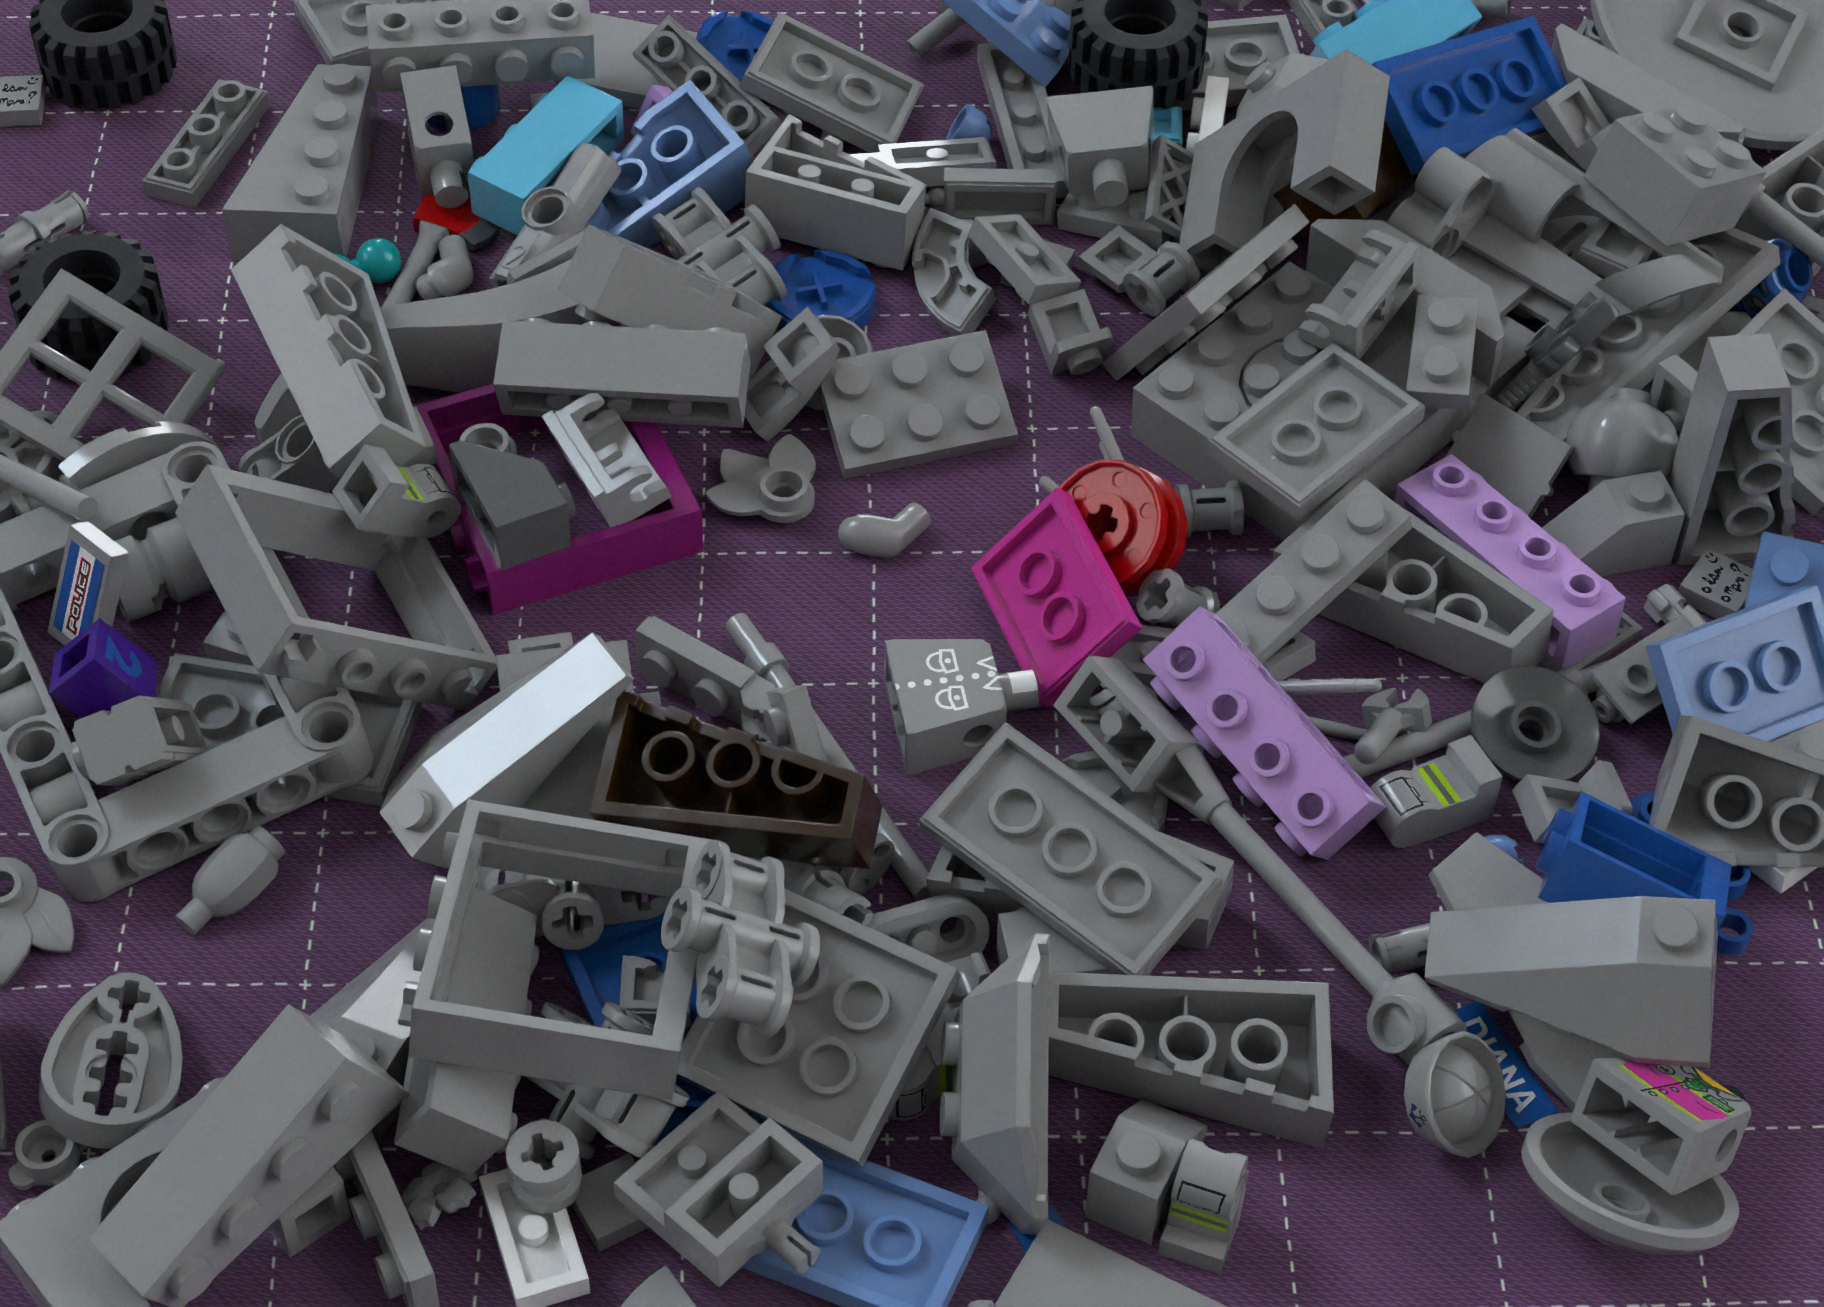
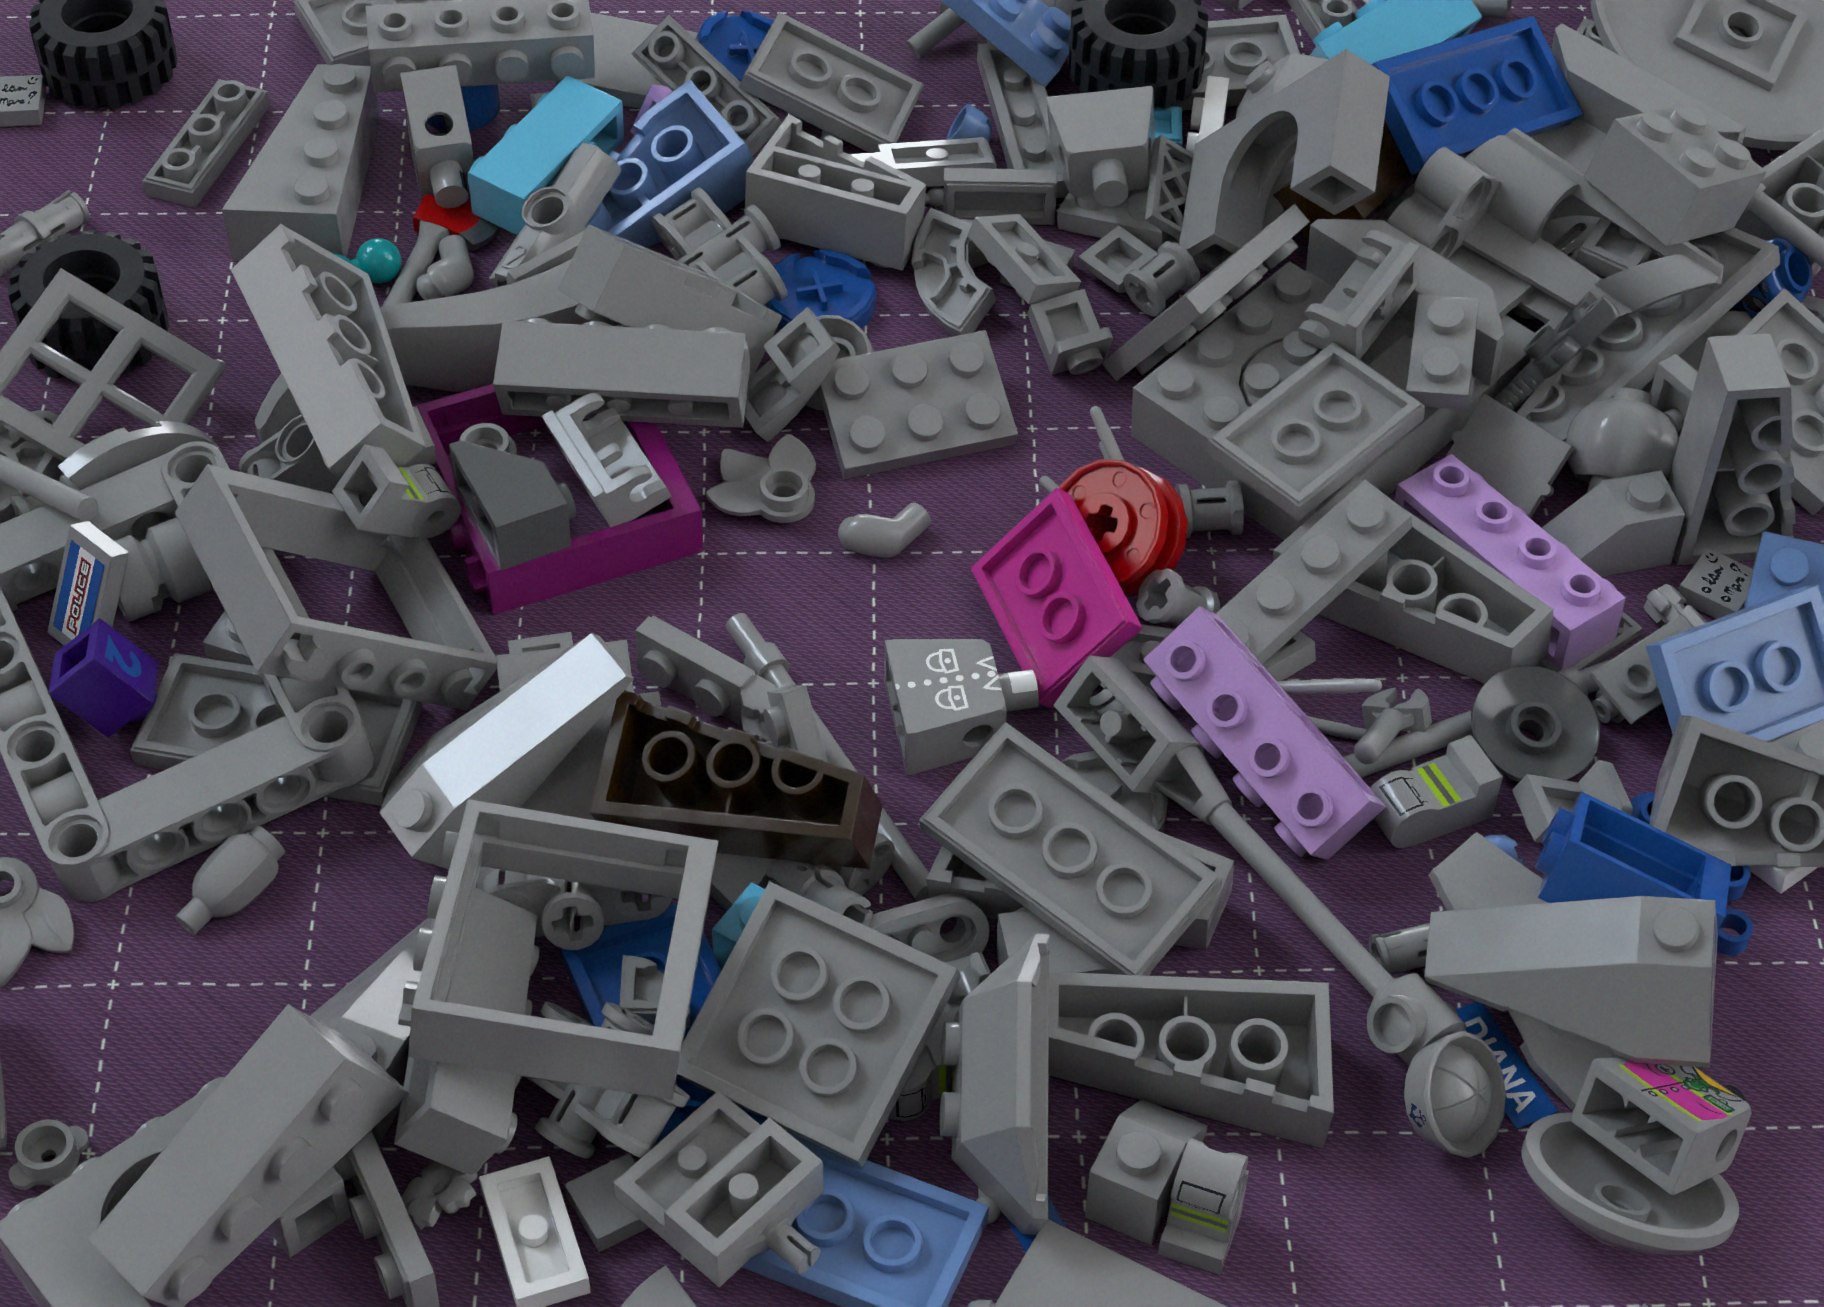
light grey piece [38,973,183,1149] -> none
light grey brick [71,695,208,786] -> none
light grey wheel [505,1120,583,1214] -> none
light grey axle [661,840,820,1037] -> none
light grey slope [1532,77,1625,171] -> none

